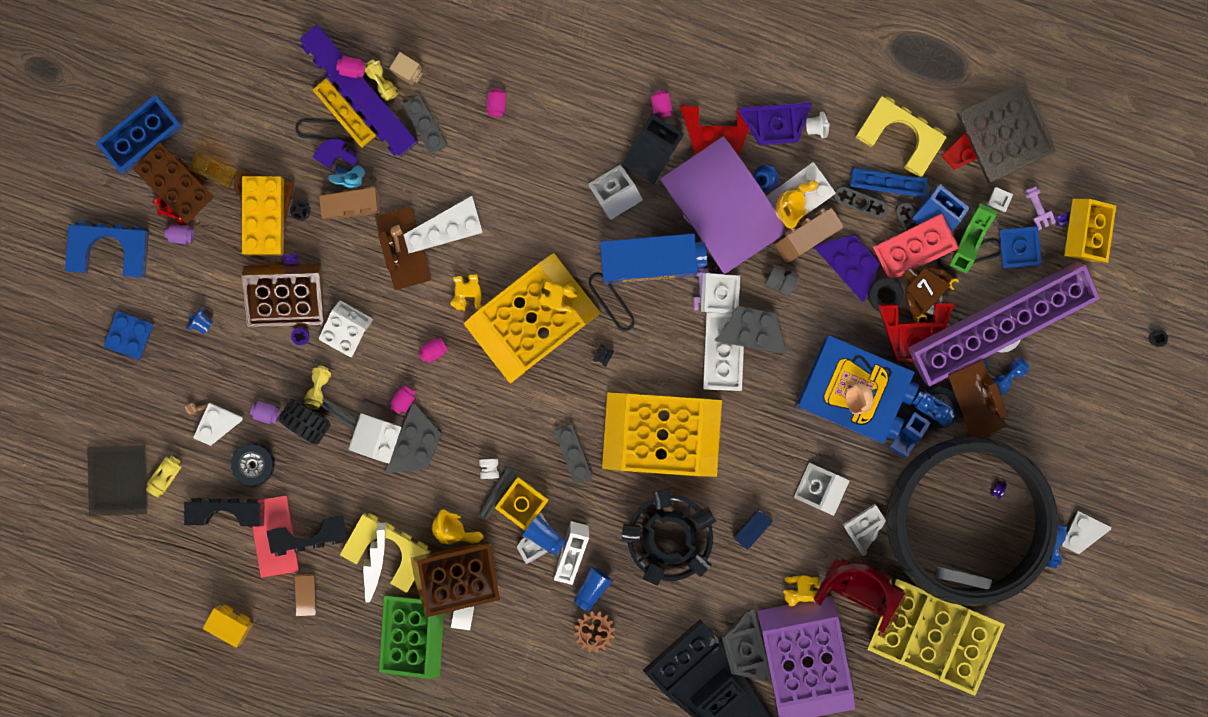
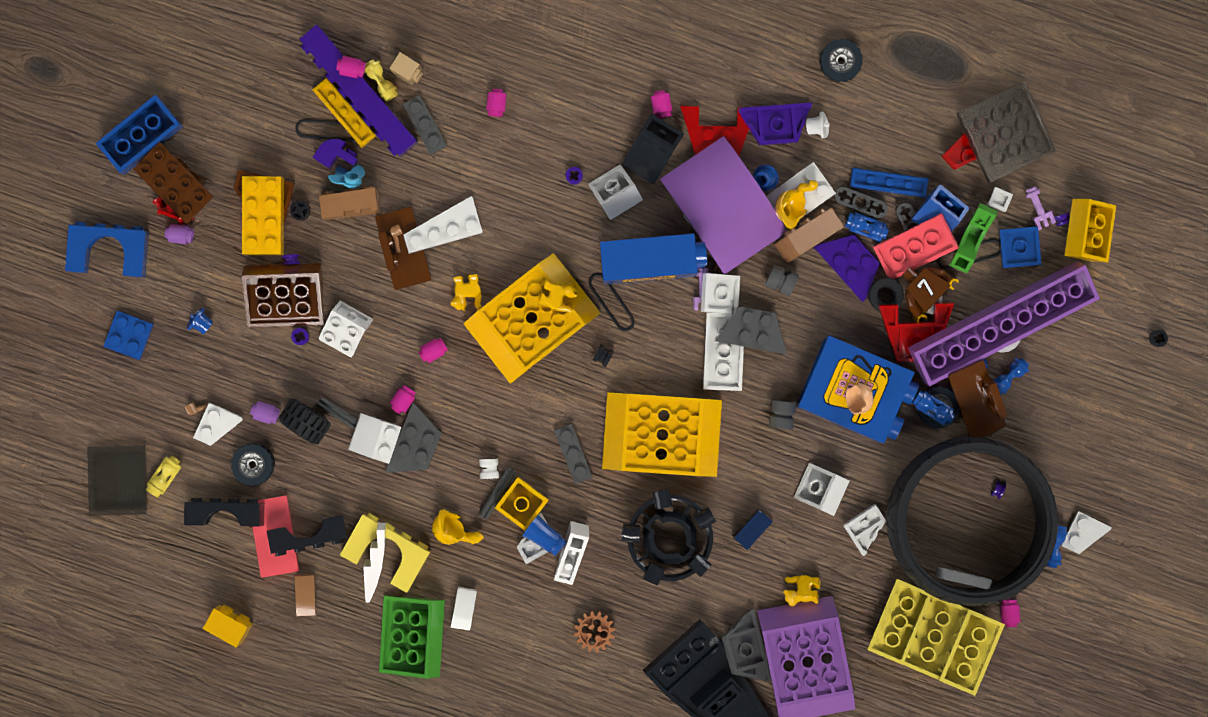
clear yellow slope [189,151,238,188] -> none
light yellow piece [304,366,331,410] -> none
reddish brown slope [411,541,500,617] -> none
blue plant [574,567,614,611] -> none
dark red piece [814,558,906,638] -> none
light yellow arch [856,96,947,177] -> none
blue brick [889,412,930,459] -> none
none -> dark purple bush [566,167,583,185]
none -> dark grey wheel [769,400,797,430]
none -> black wheel [819,39,863,83]
none -> blue piece [845,212,889,242]
none -> dark pink brick [1000,599,1021,627]

